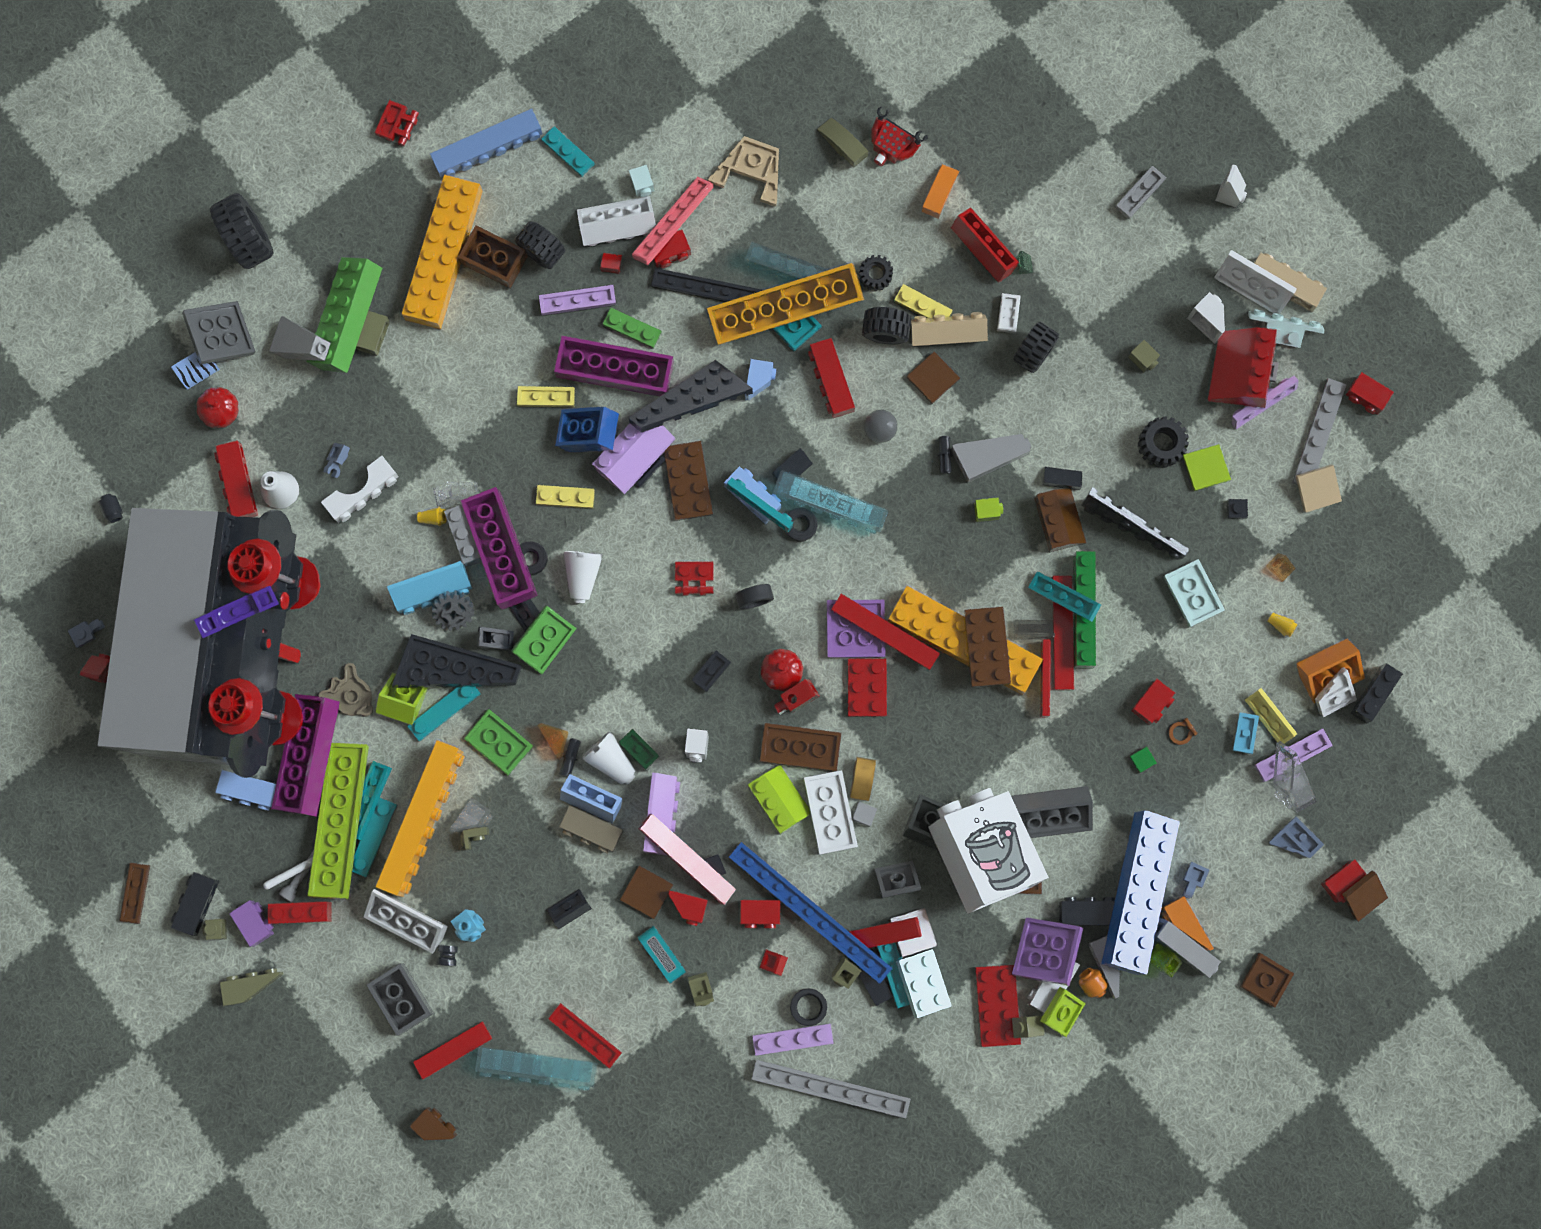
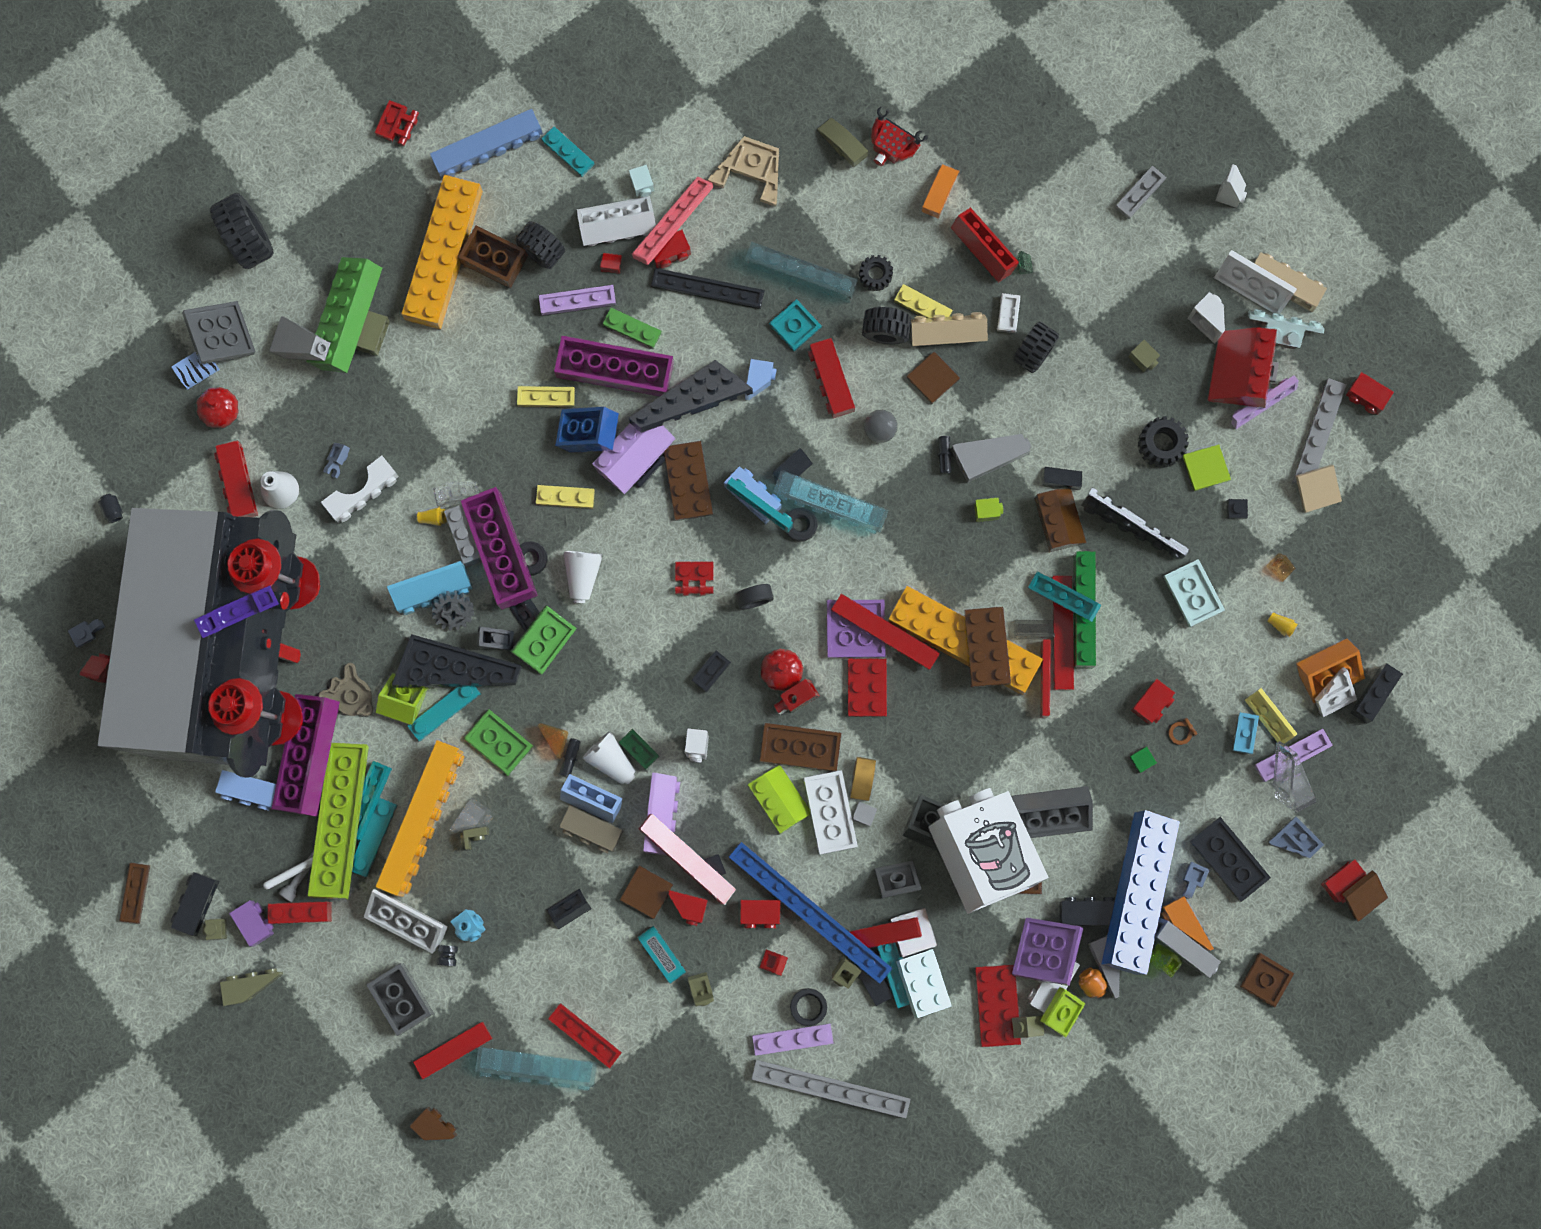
light orange brick [707,263,864,345] -> none
none -> black plate [1190,816,1271,902]

